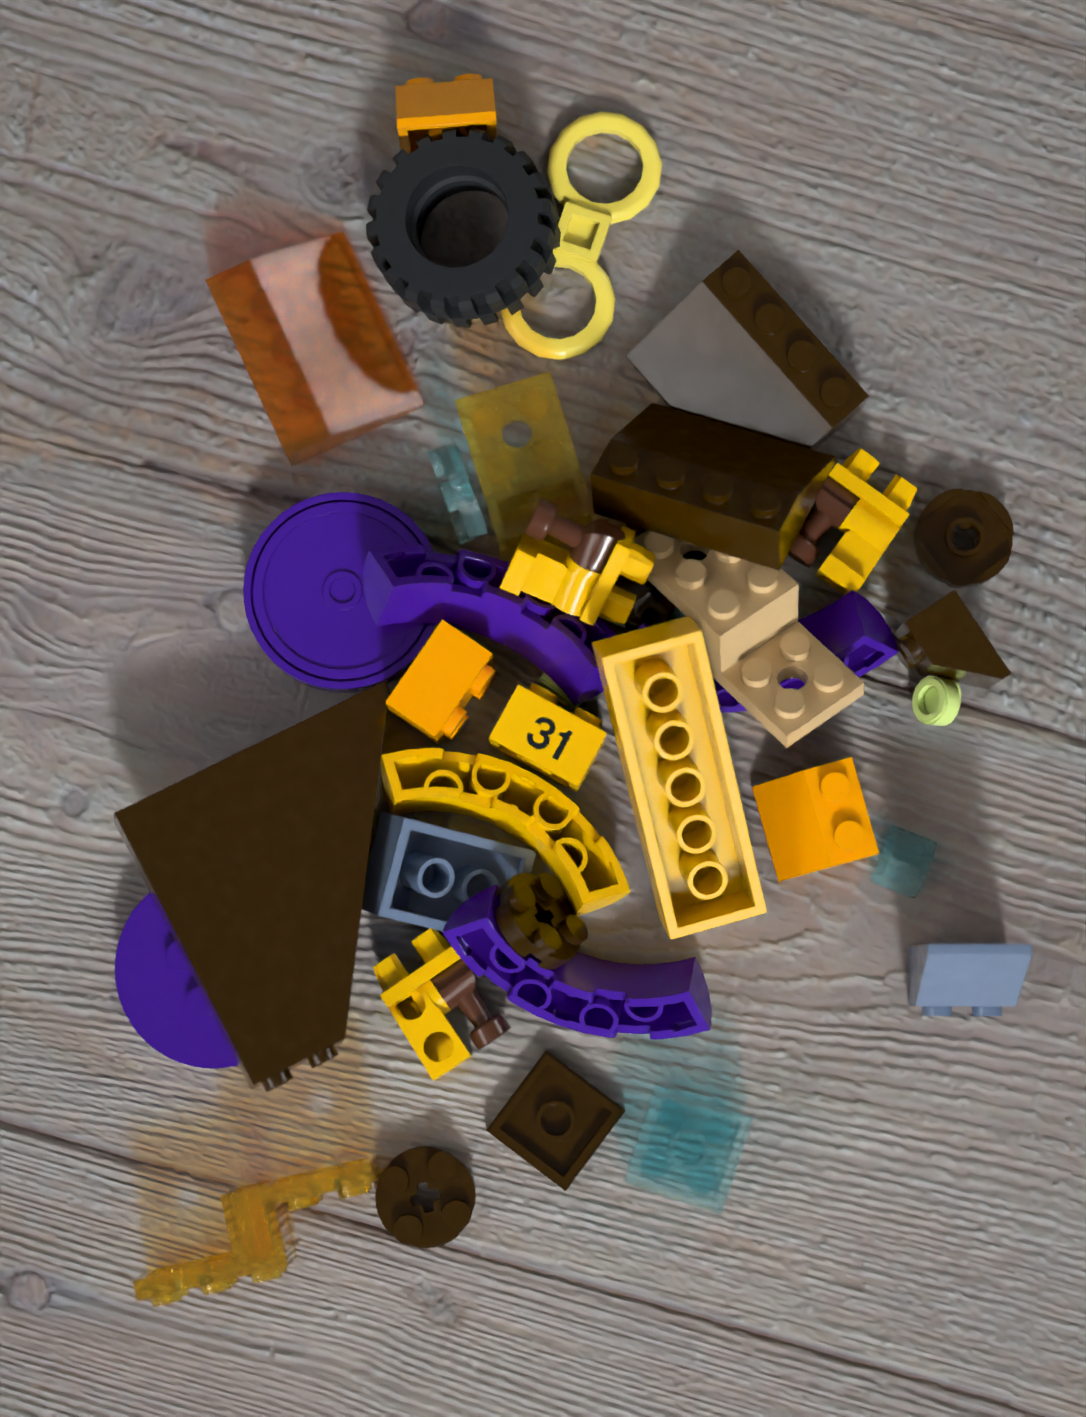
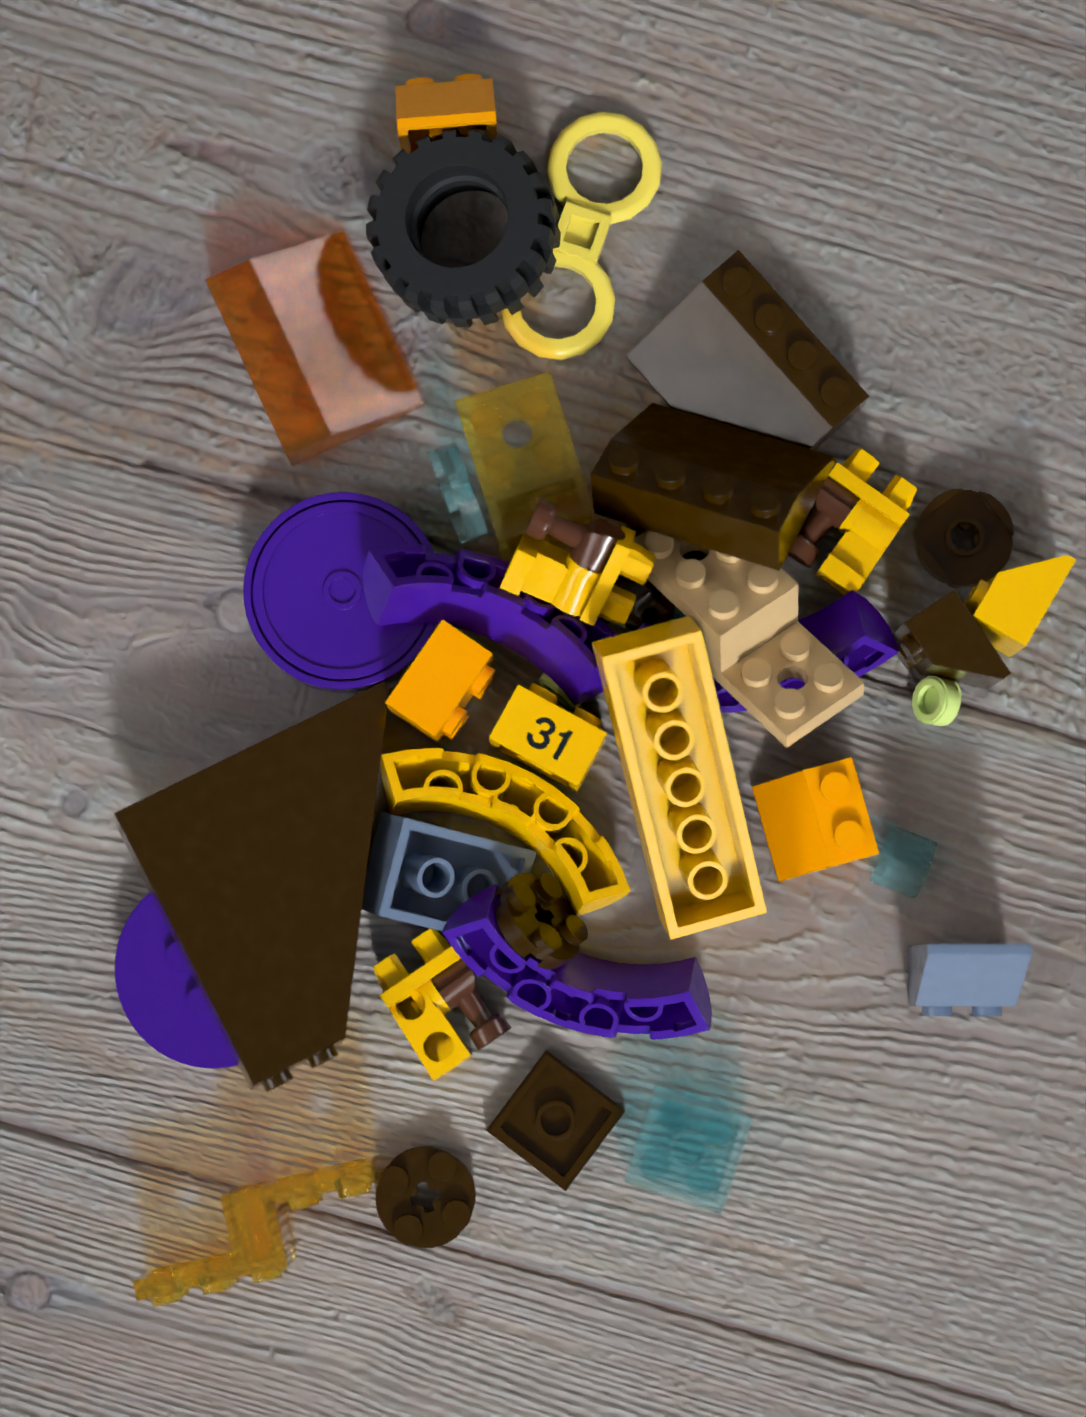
none -> yellow slope [964,555,1076,657]

